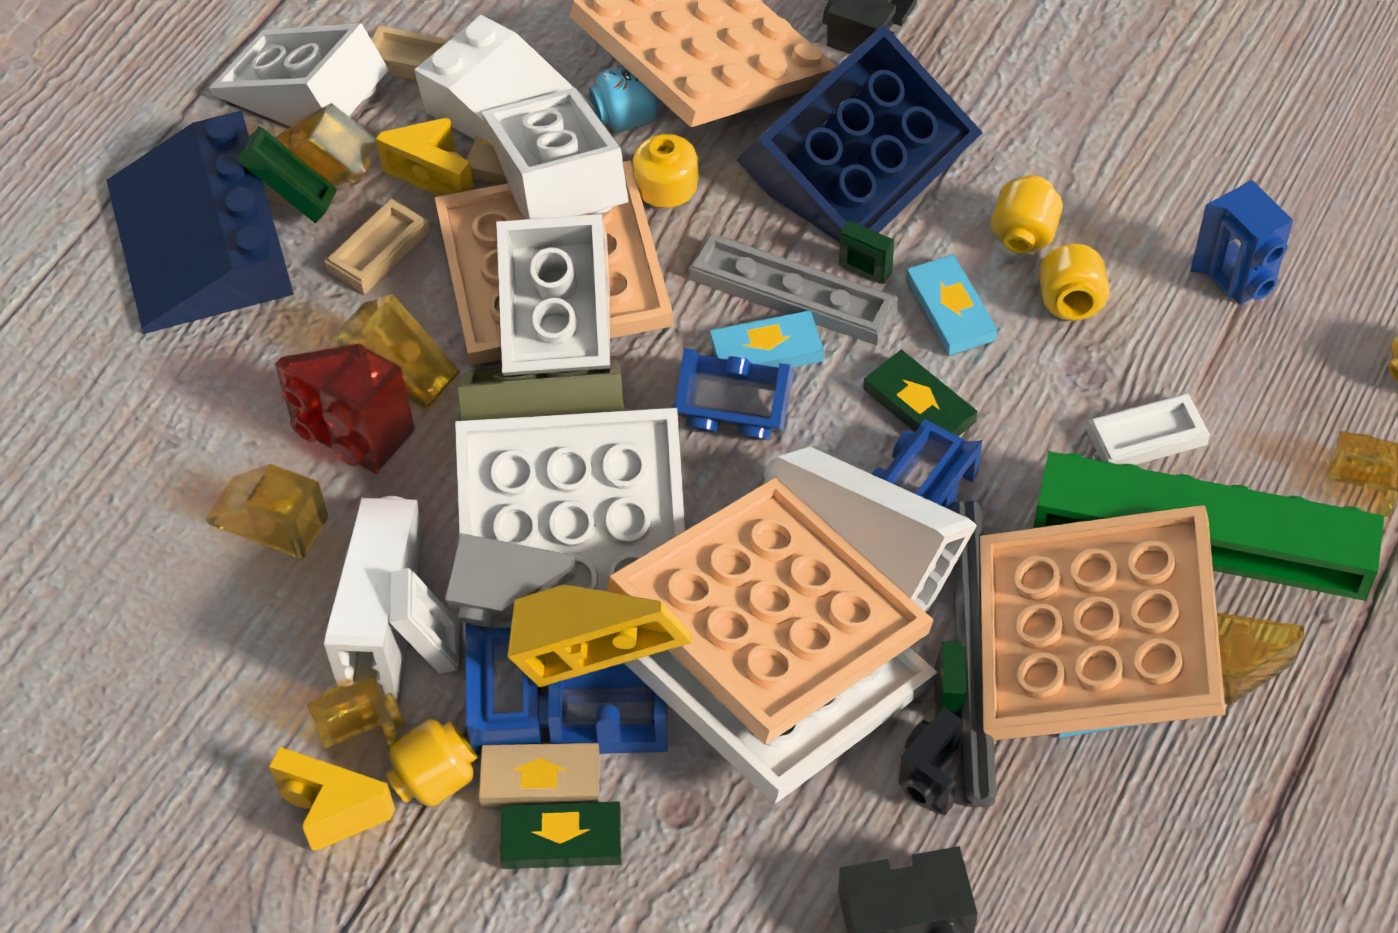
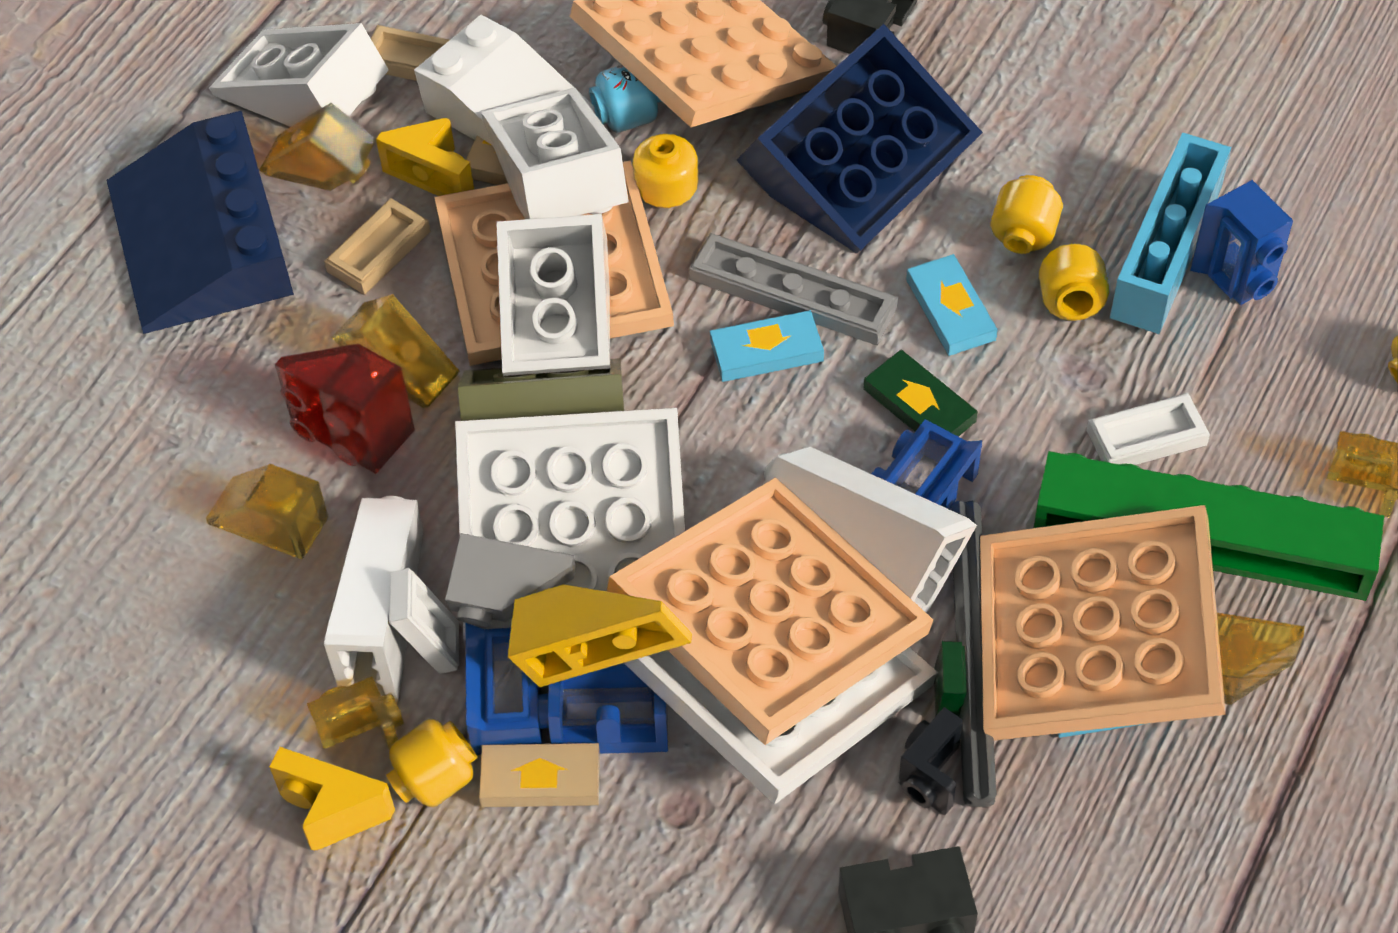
dark green tile [236,126,337,224] -> none
dark green tile [500,801,622,869] -> none
blue window [674,348,795,440] -> none
dark green tile [839,220,894,284] -> none
none -> medium azure brick [1110,132,1232,334]

